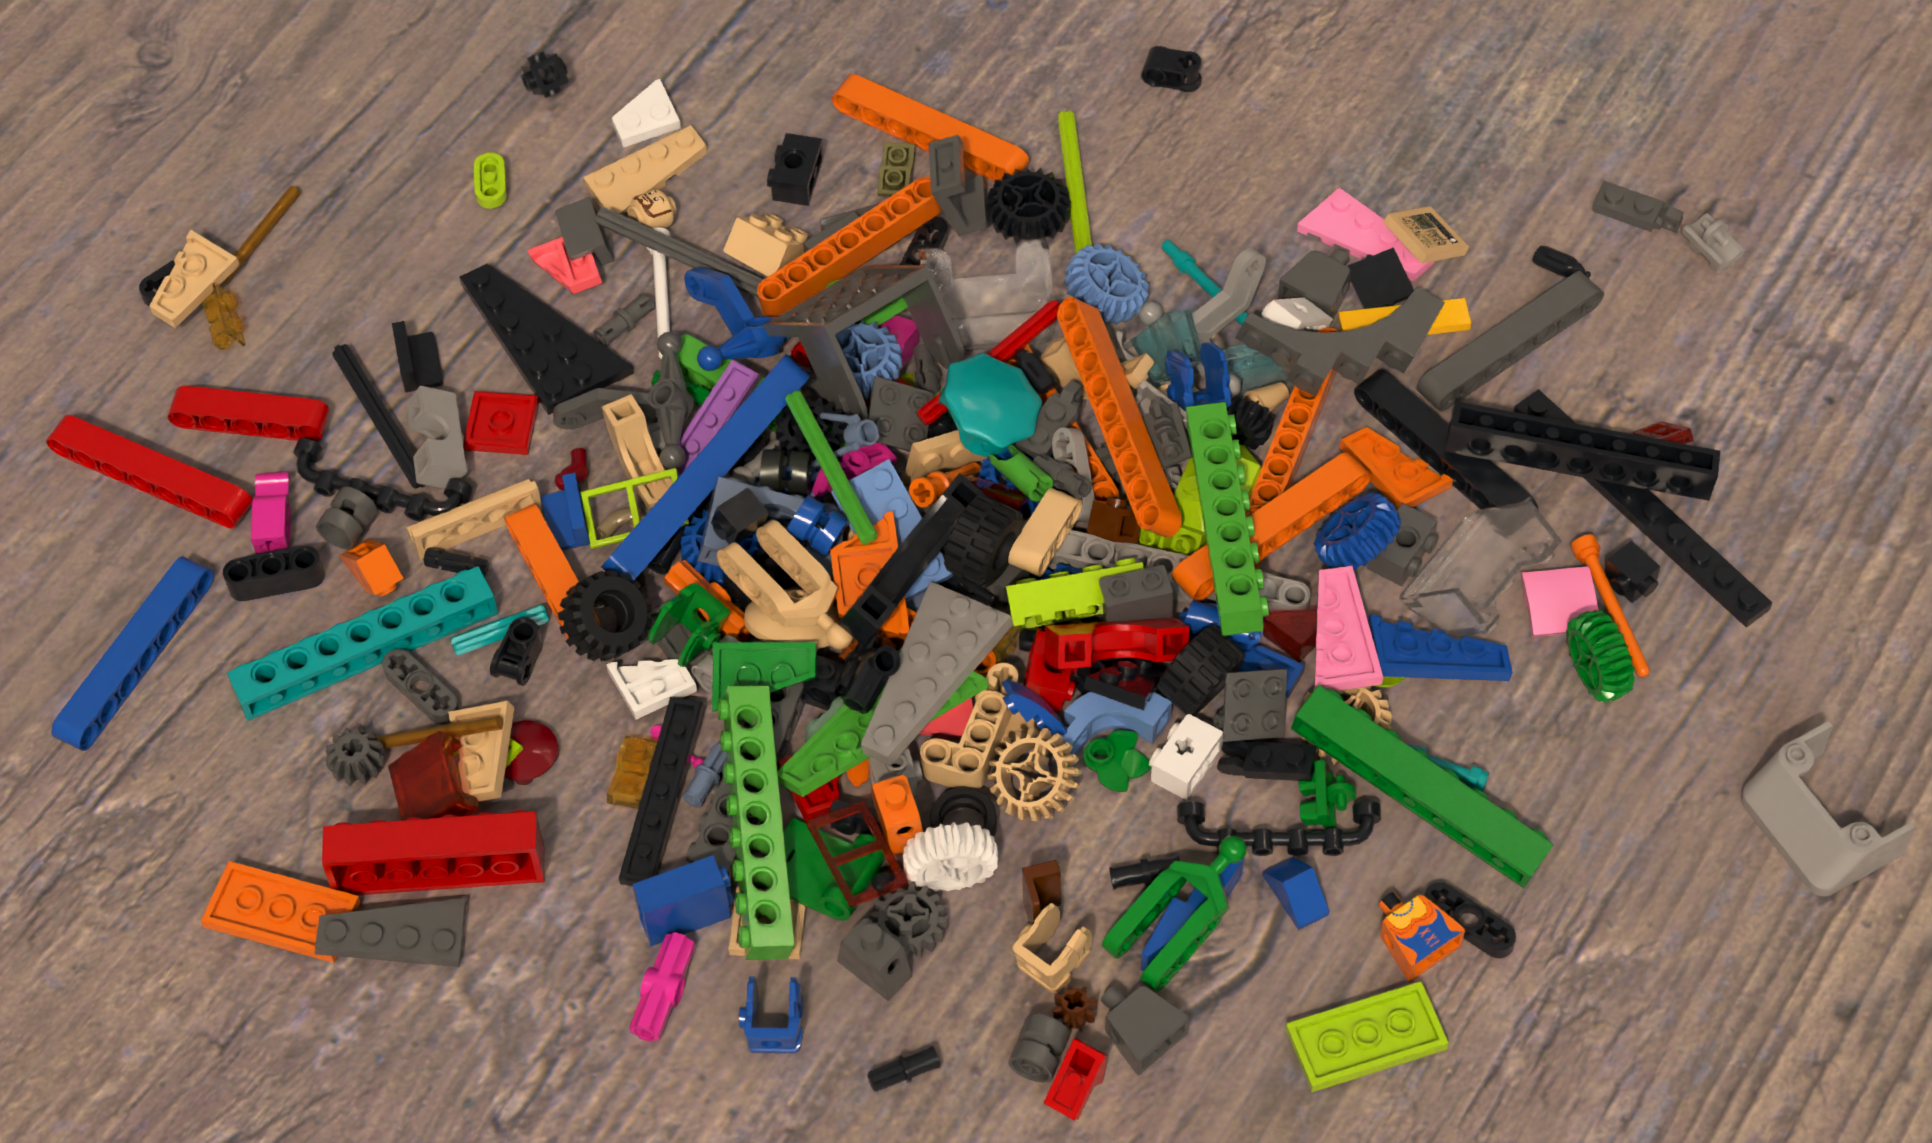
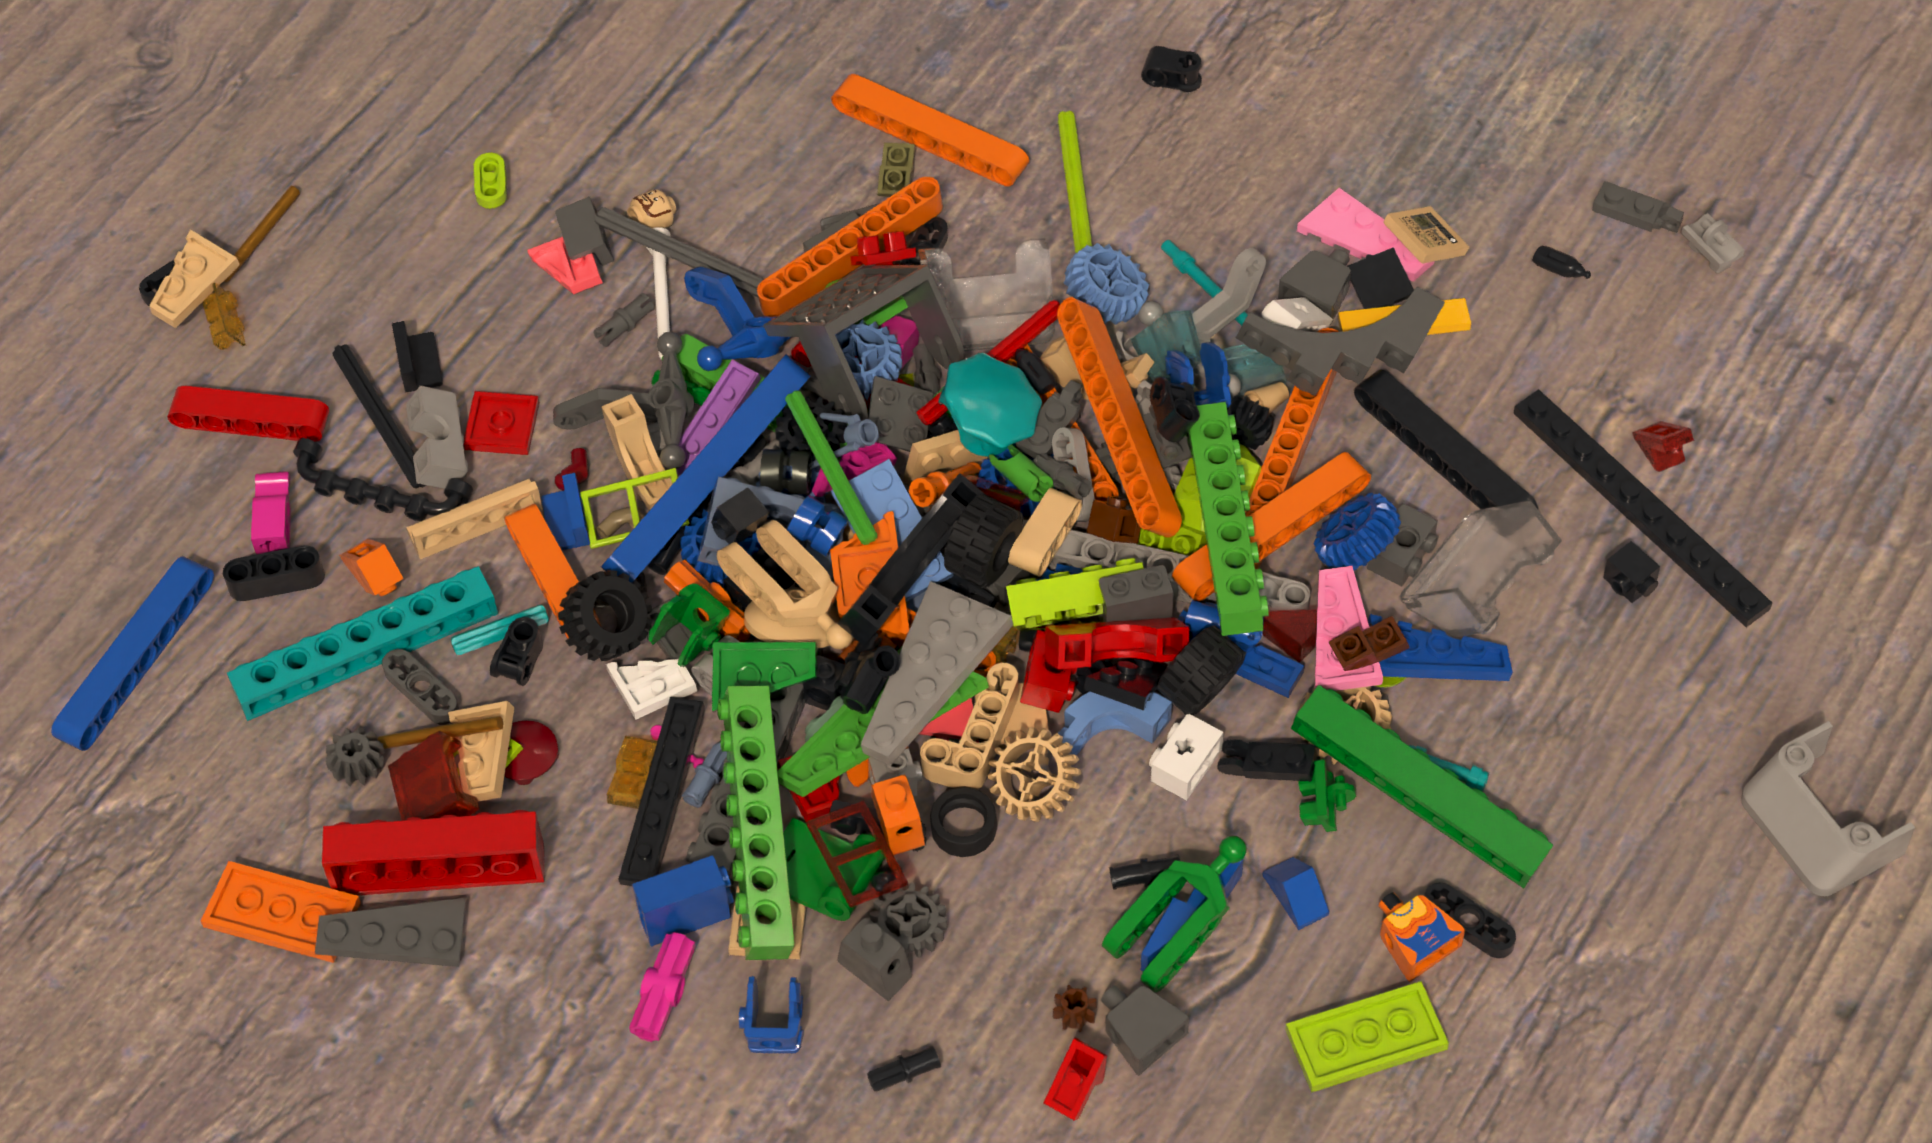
red beam [46,415,253,529] -> none
dark grey wheel [316,486,377,550] -> none
black axle [423,547,489,577] -> none
black wing [459,263,634,415] -> none
black brick [521,51,569,98] -> none
tan wing [583,125,707,215] -> none
white wing [612,79,681,147] -> none
tan slope [723,213,808,277] -> none
black brick [767,133,824,206] -> none
white gear [903,822,998,893] -> none
dark grey panel [929,135,988,236] -> none
black gear [986,167,1071,245] -> none
blue slope [1002,679,1067,736] -> none
dark grey wheel [1009,1014,1070,1083] -> none
tan piece [1013,903,1092,993] -> none
reddish brown panel [1022,860,1061,925] -> none
green plate [1083,730,1151,792] -> none
black bar [1177,801,1381,856] -> none
dark grey hinge [1213,668,1287,742] -> none
orange wing [1339,427,1454,510] -> none
dark grey beam [1416,271,1604,412] -> none
black brick [1445,401,1720,501] -> none
bright pink slope [1521,566,1598,637] -> none
green gear [1566,610,1635,703] -> none
orange piece [1570,534,1650,677] -> none
none -> red hips [850,231,916,266]
none -> black piece [1150,377,1200,442]
none -> reddish brown slope [1328,616,1410,671]

